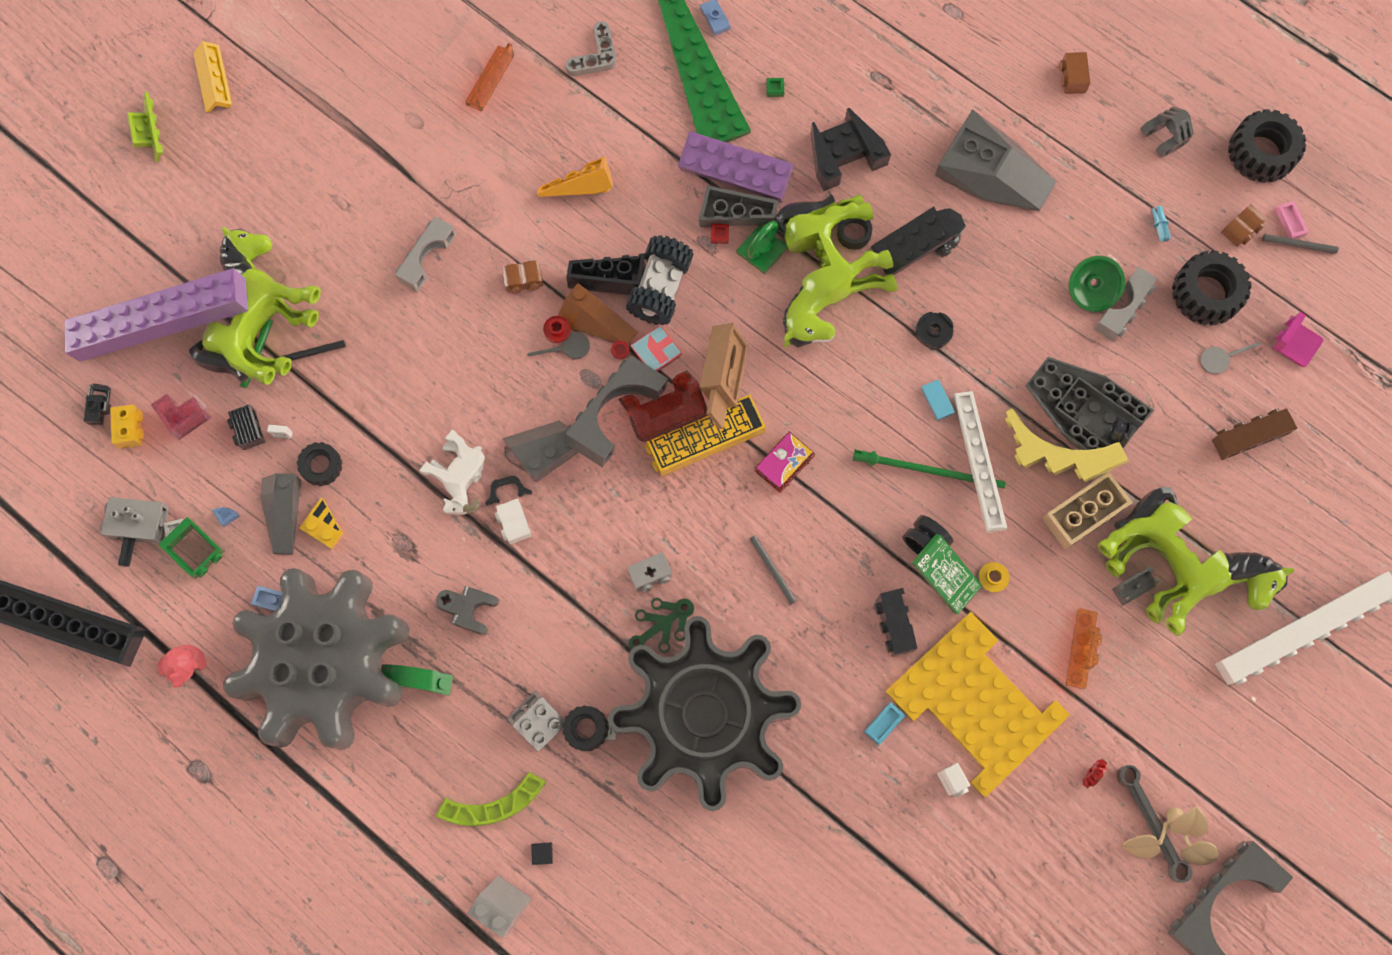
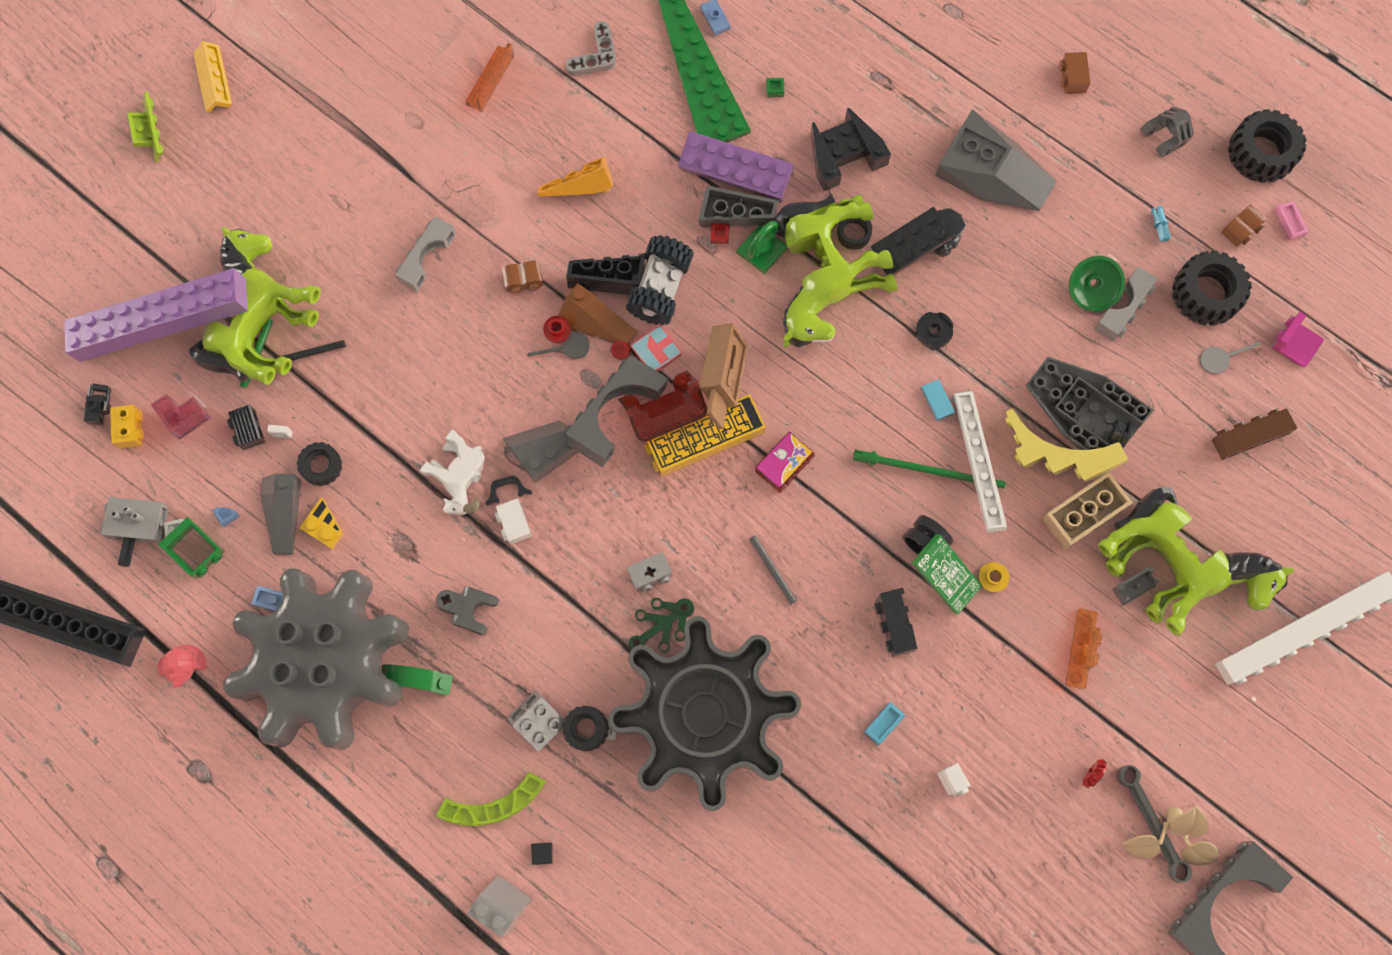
yellow piece [885,612,1070,798] -> none
dark grey bar [1262,234,1339,254] -> none

